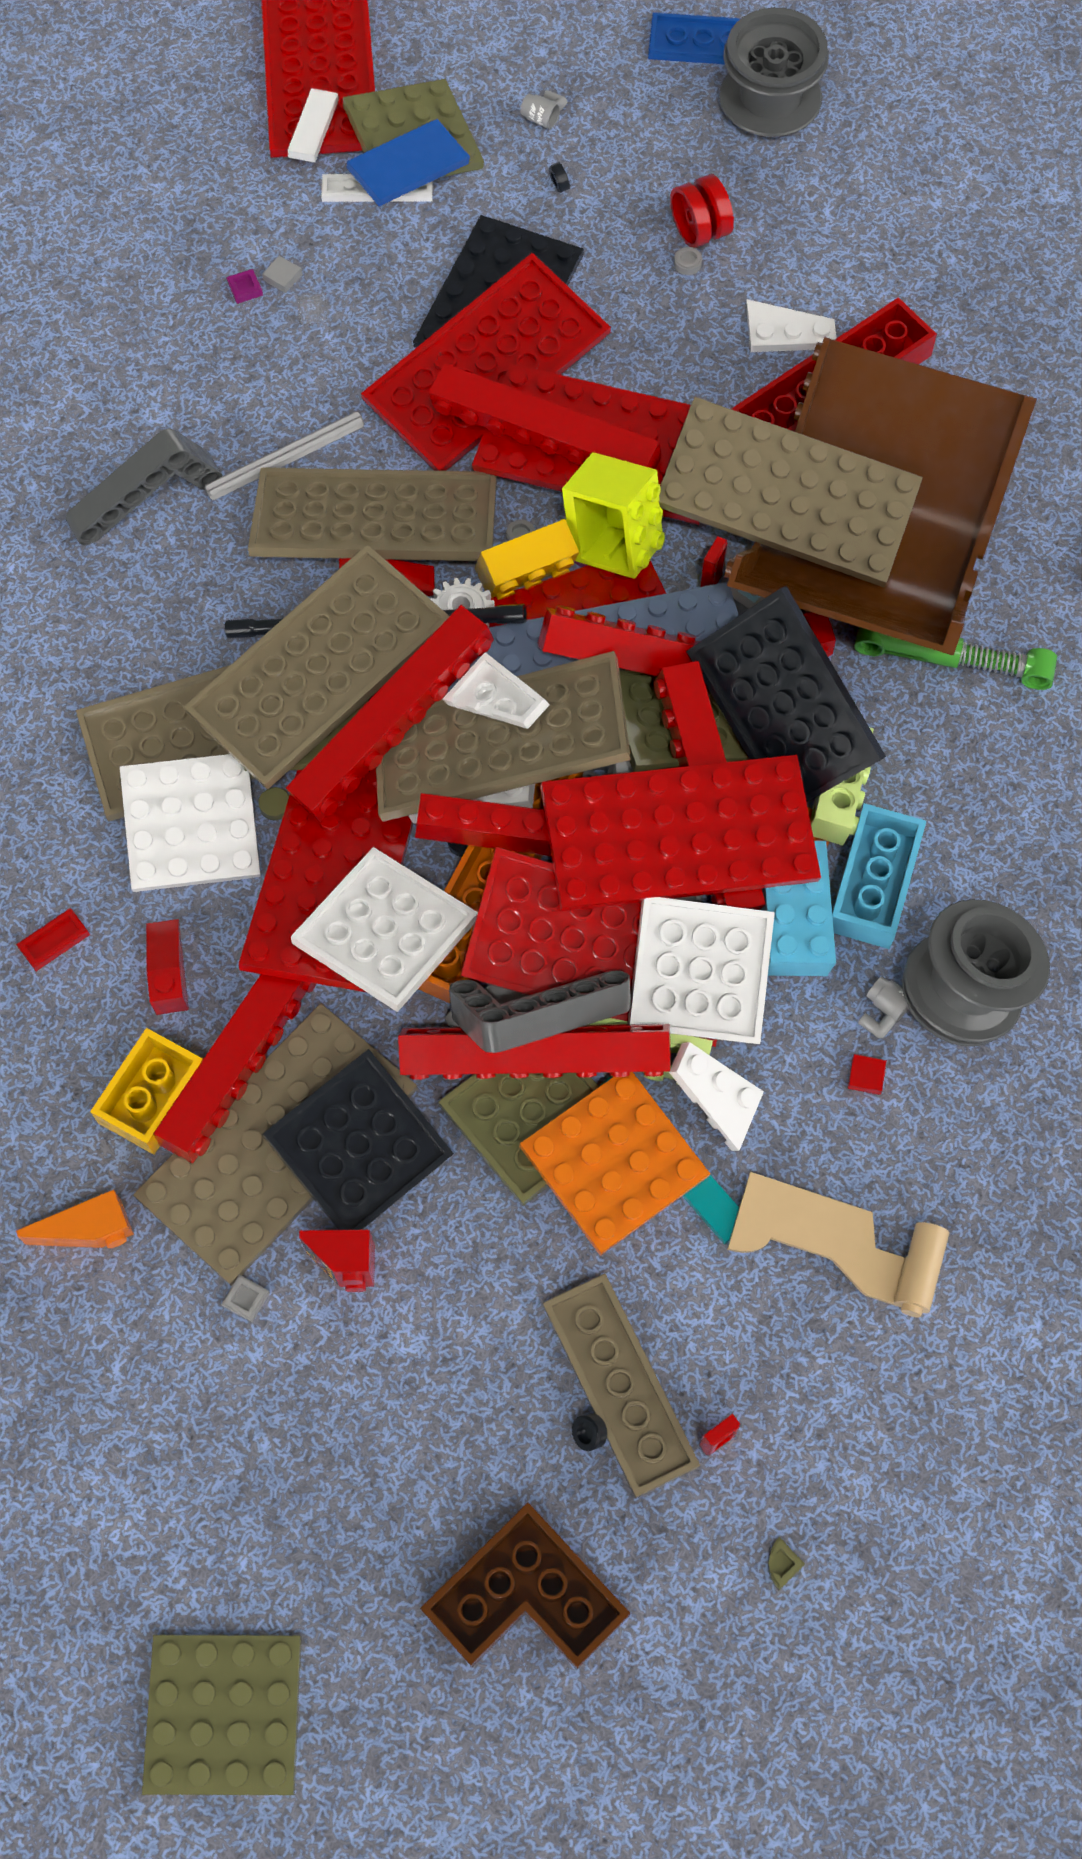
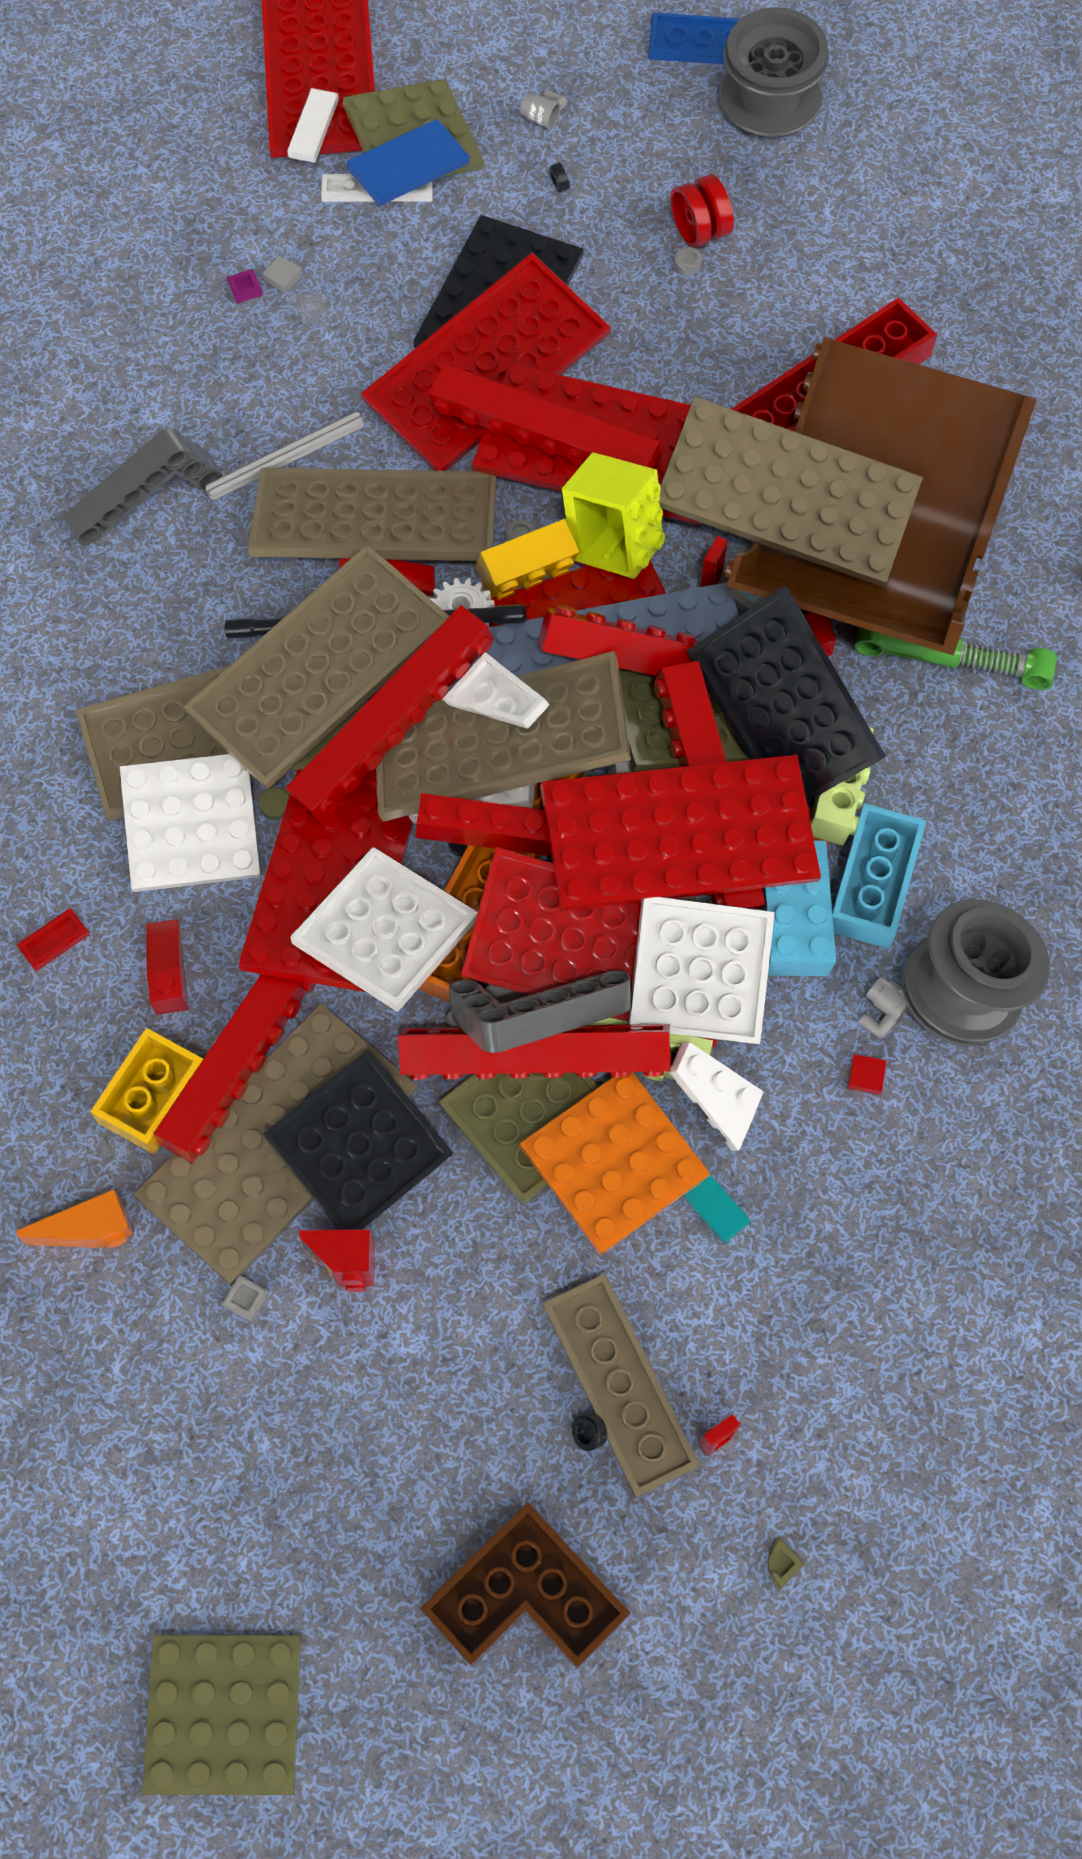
tan door [727,1172,949,1317] -> none
white wing [746,299,836,352] -> none

